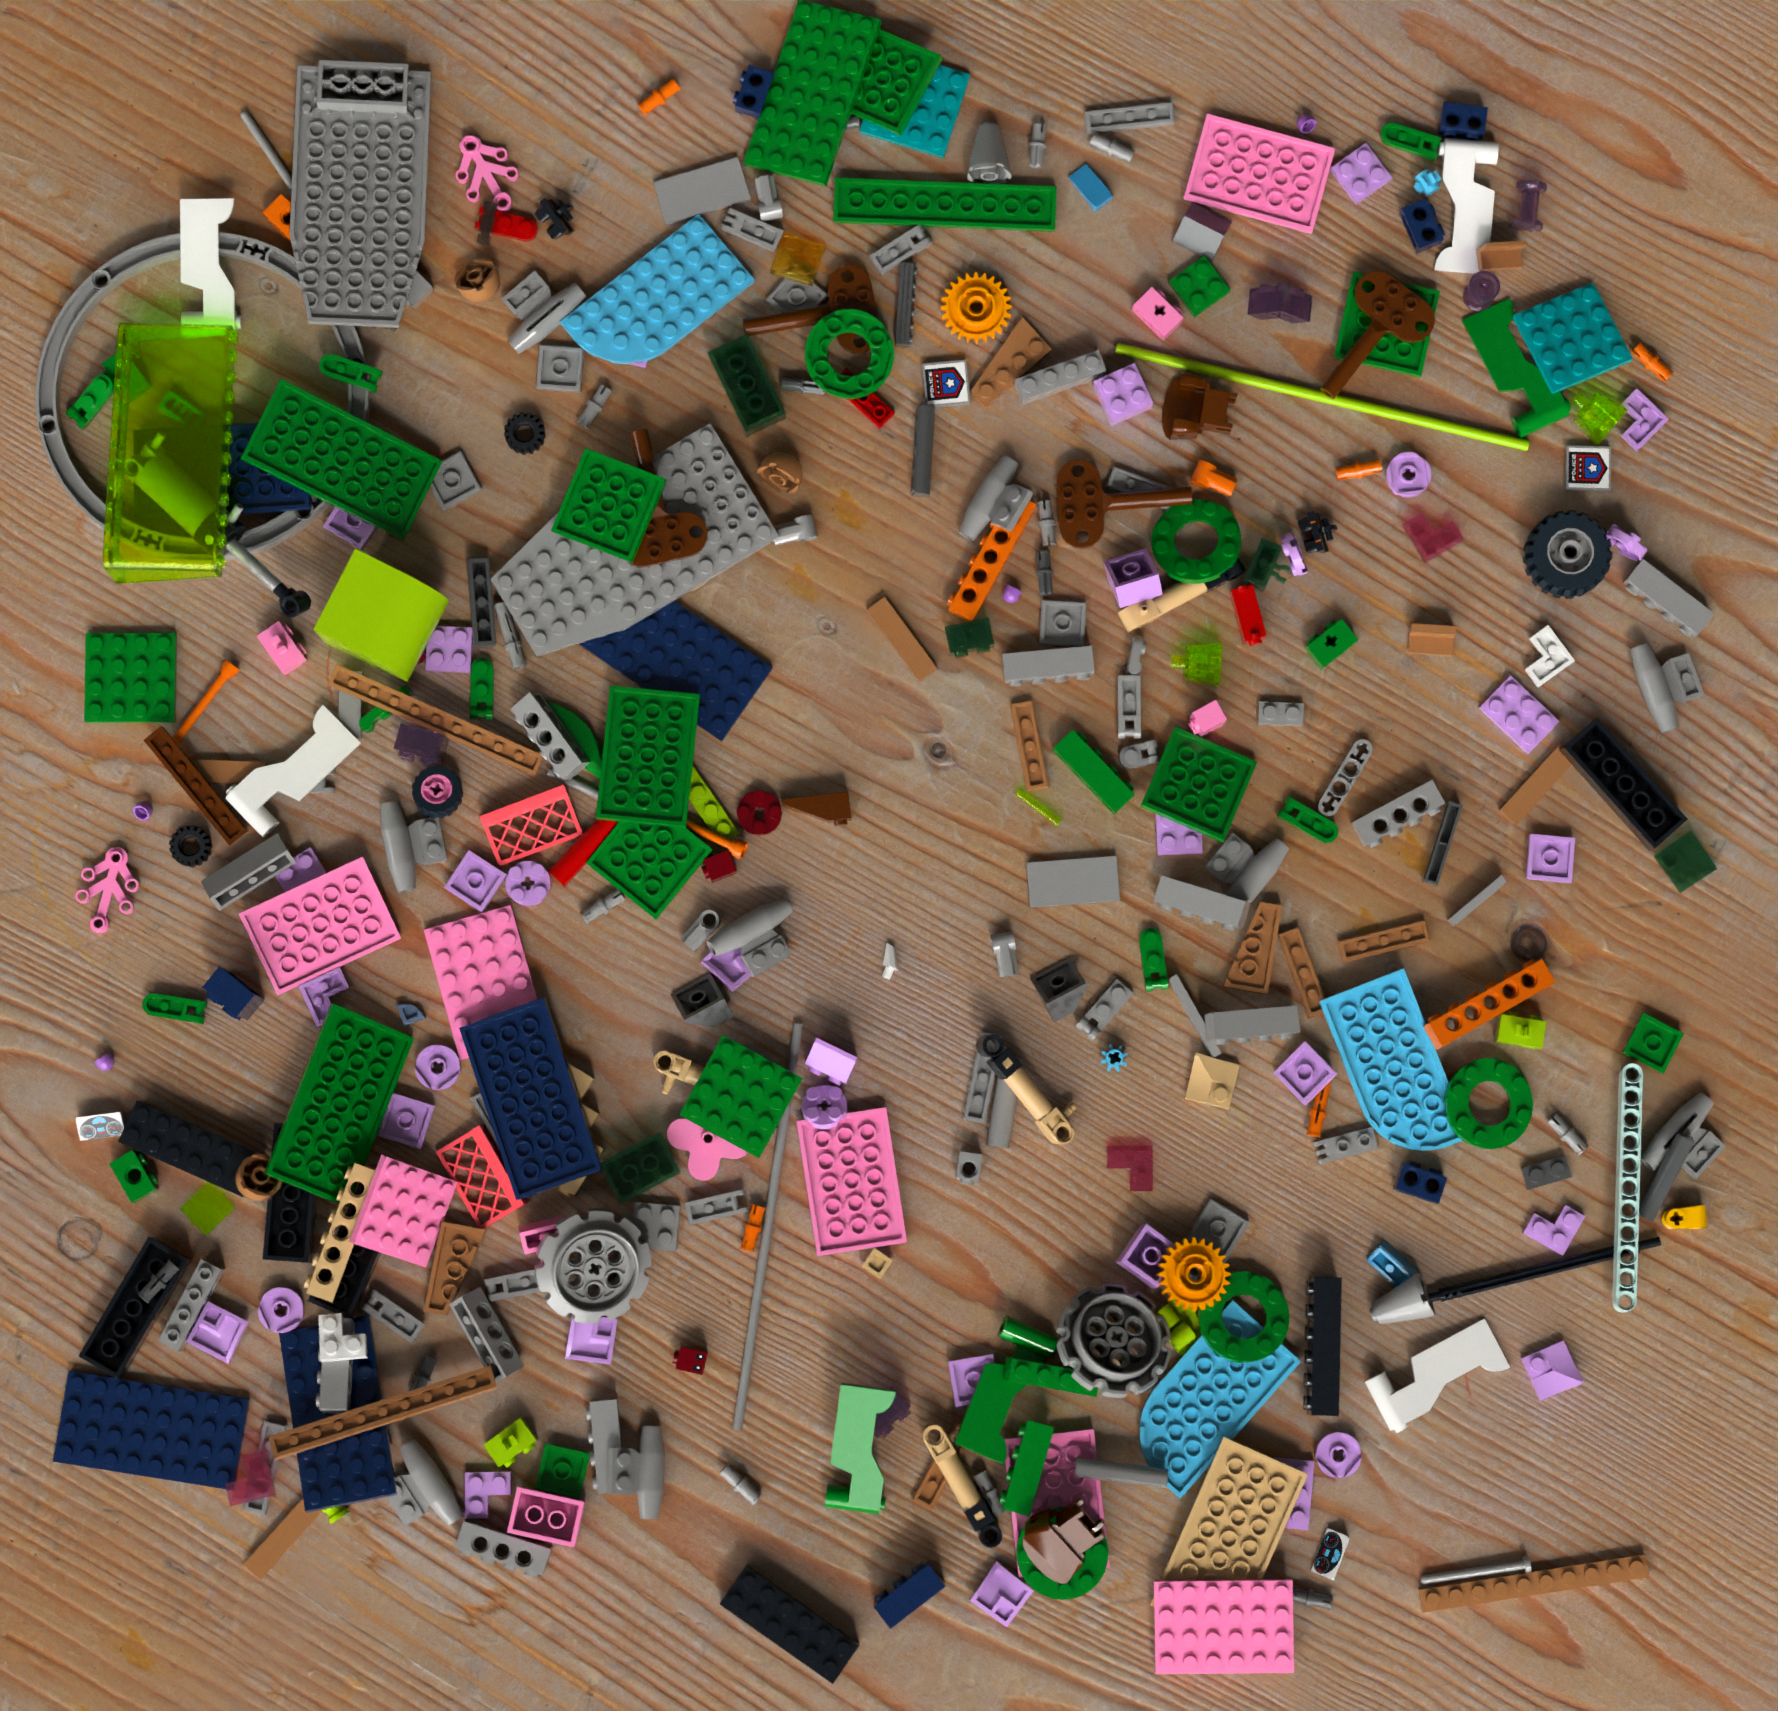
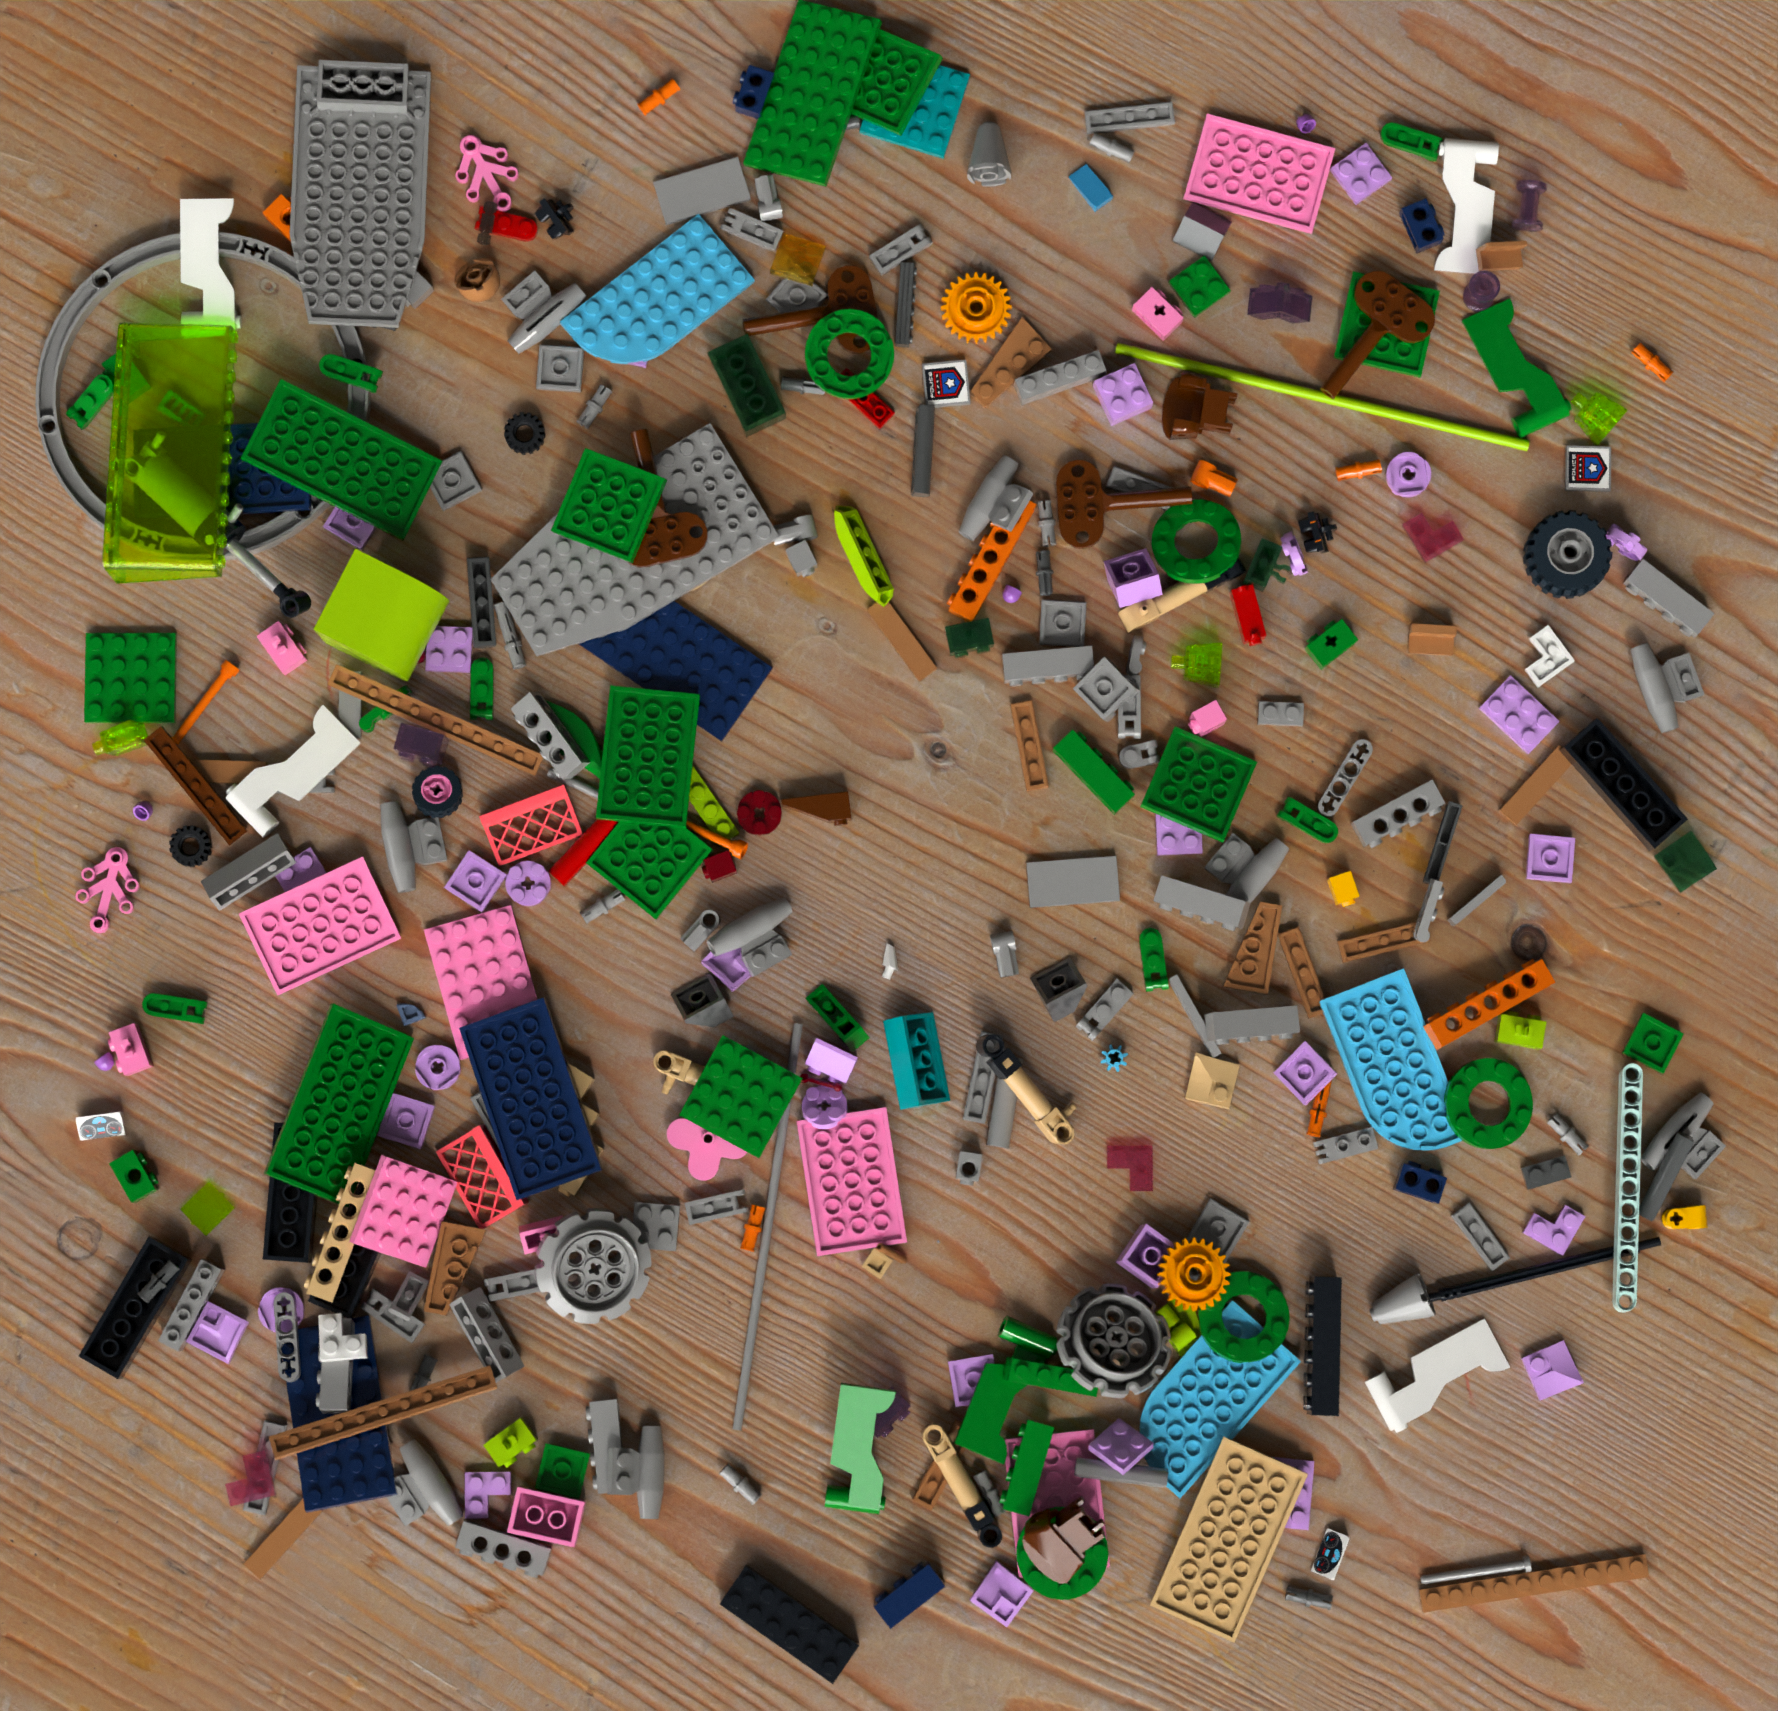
dark blue plate [53,1370,250,1490] -> none
black brick [118,1100,259,1198] -> none
dark blue brick [202,966,265,1021] -> none
medium nougat cylinder [235,1153,283,1201] -> none
light grey bar [240,111,292,191] -> none
lavender plate [299,967,350,1027] -> none
lime wheel [322,1506,350,1524] -> none
lavender plate [565,1316,618,1365] -> none
clear green brick [601,1132,682,1205] -> none
dark red brick [672,1346,708,1375] -> none
medium nougat cylinder [757,451,803,494] -> none
green plate [833,178,1057,232] -> none
clear neon green piece [1015,788,1062,827] -> none
light grey axle [1029,123,1047,168] -> none
bright pink plate [1154,1579,1294,1674] -> none
lavender plate [1315,1432,1361,1478] -> none
dark azure slope [1366,1240,1418,1287] -> none
medium azure gear [1413,169,1442,197] -> none
dark blue brick [1438,102,1488,141] -> none
teal plate [1513,283,1633,394] -> none
lavender plate [1620,389,1669,452] -> none
none -> clear neon green torso [92,720,148,756]
none -> bright pink brick [108,1023,153,1076]
none -> light grey beam [274,1292,301,1382]
none -> light grey plate [388,1271,429,1322]
none -> light grey brick [785,540,818,577]
none -> dark red hinge [800,1073,842,1092]
none -> green slope [805,984,869,1053]
none -> lime brick [834,505,894,607]
none -> medium nougat piece [876,1243,907,1264]
none -> teal slope [883,1012,950,1110]
none -> light grey panel [1073,657,1140,722]
none -> lavender plate [1088,1418,1153,1475]
none -> yellow brick [1327,871,1359,907]
none -> light grey plate [1413,878,1444,942]
none -> light grey tile [1451,1202,1510,1271]

